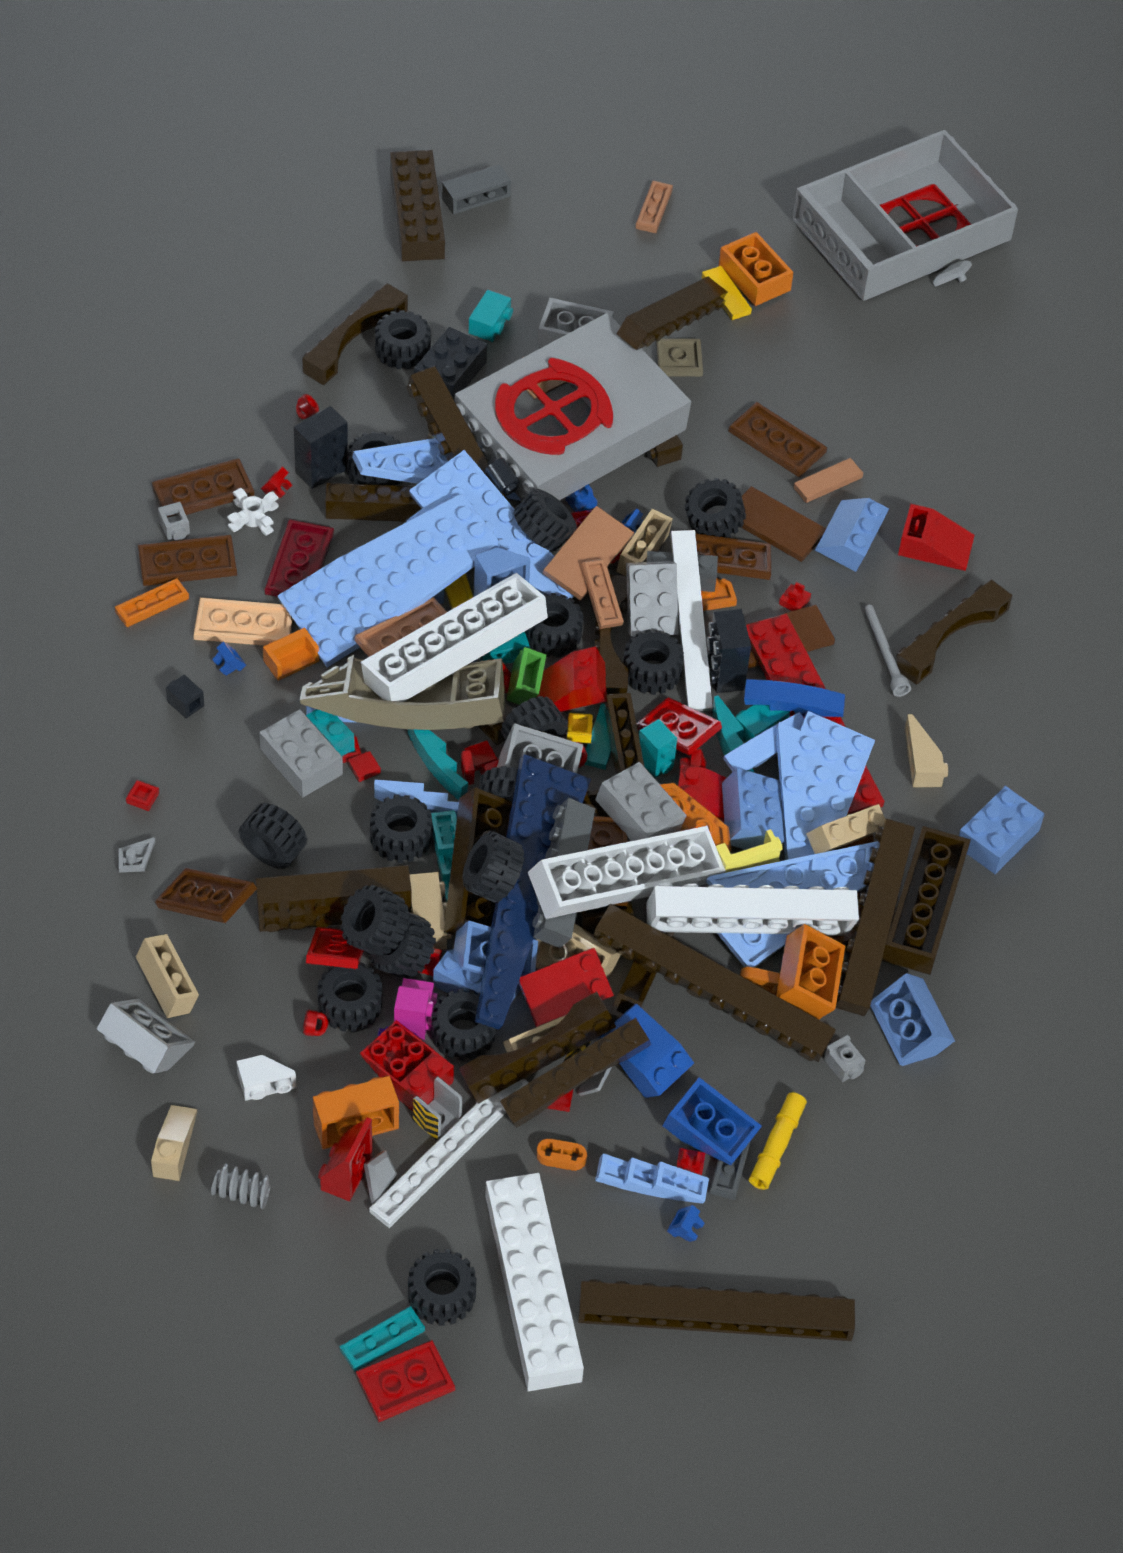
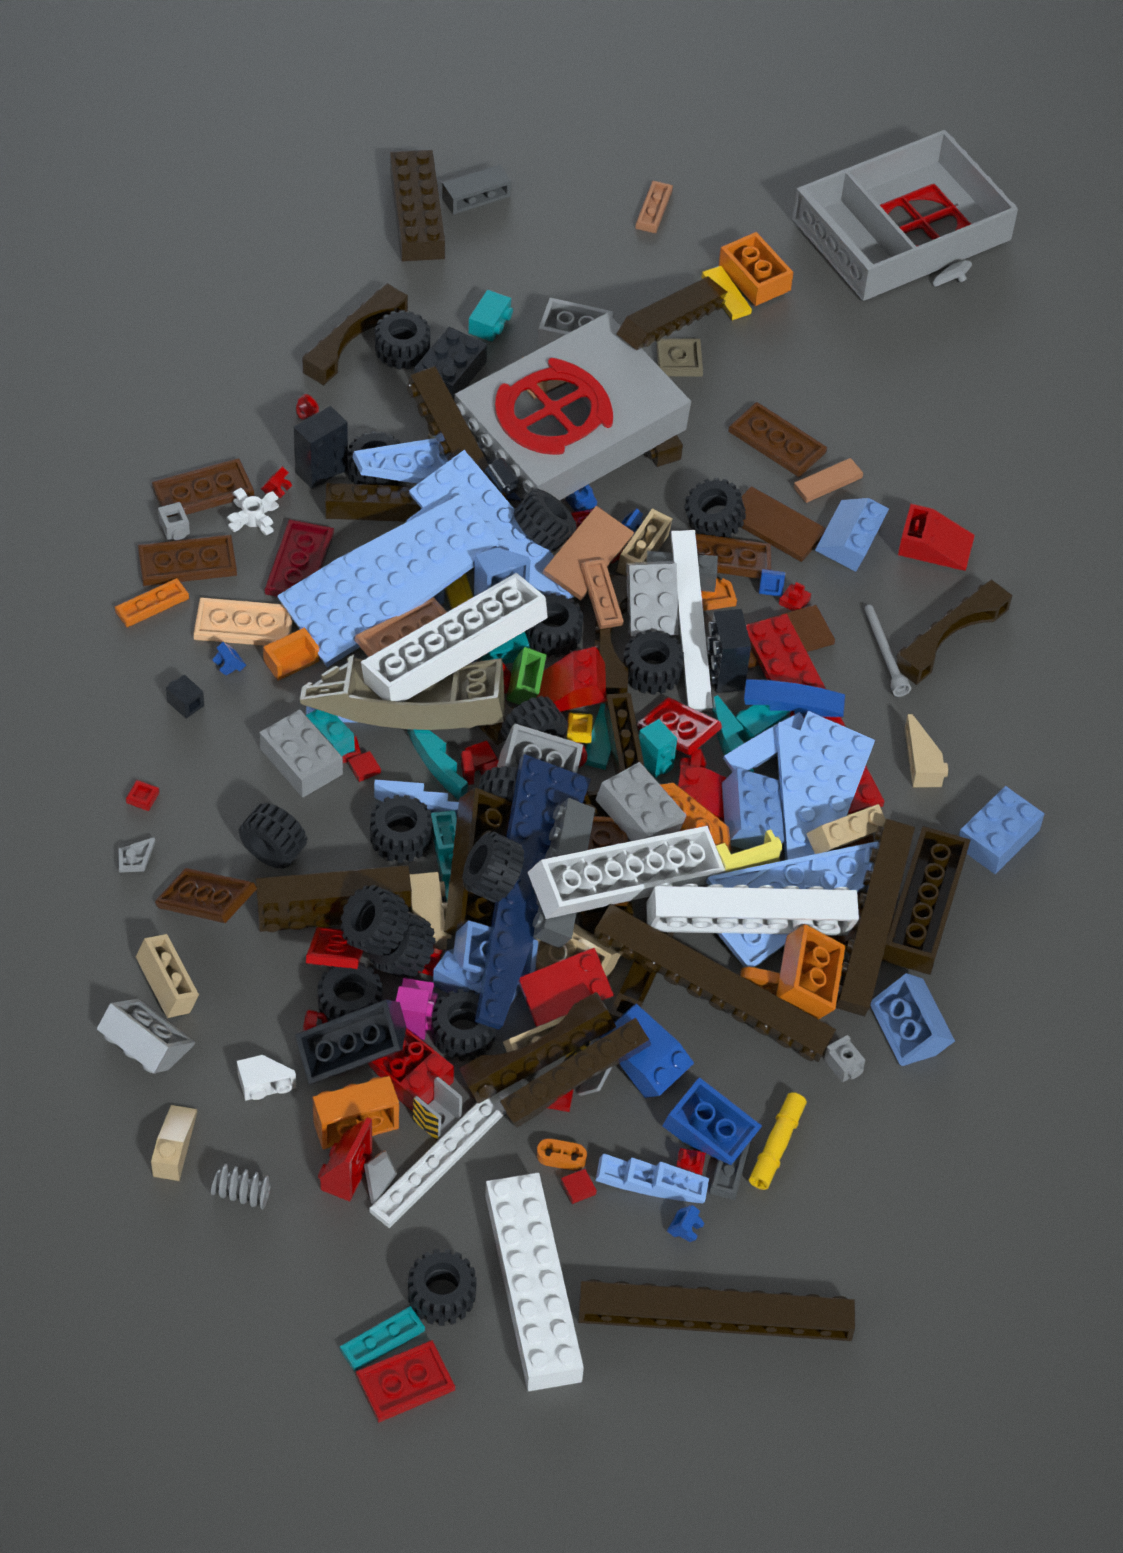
none -> black slope [295,1000,407,1085]
none -> red tile [561,1169,597,1204]
none -> blue tile [759,569,785,597]

